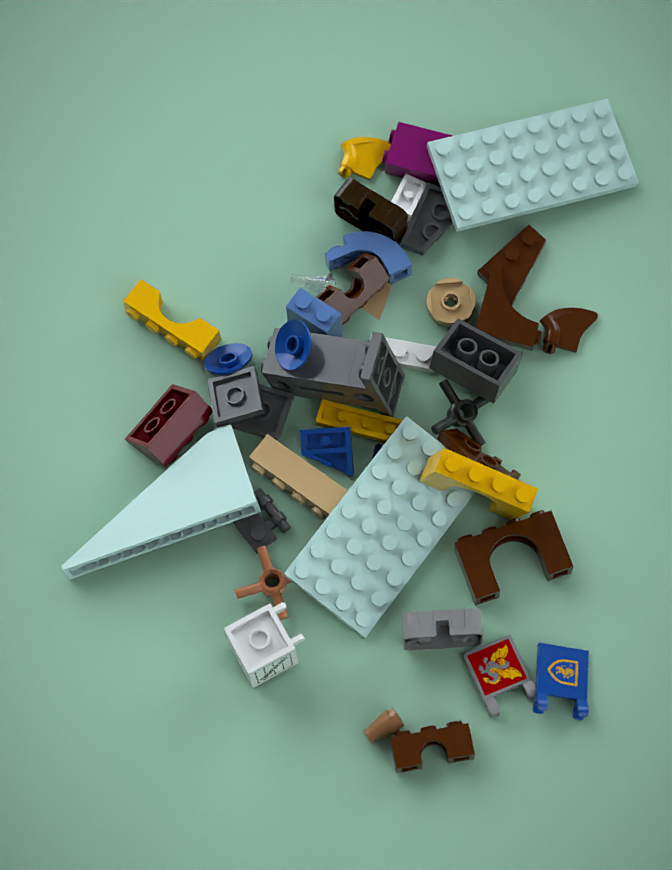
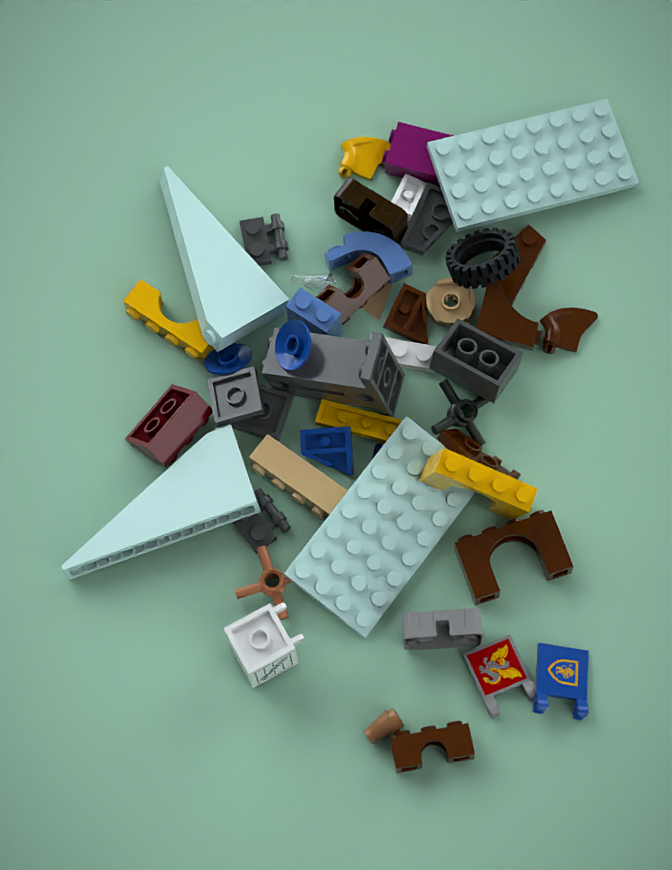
none -> light aqua slope [160,166,289,352]
none -> dark grey plate [240,213,289,266]
none -> reddish brown wing [383,283,428,345]
none -> black tyre [445,228,521,289]

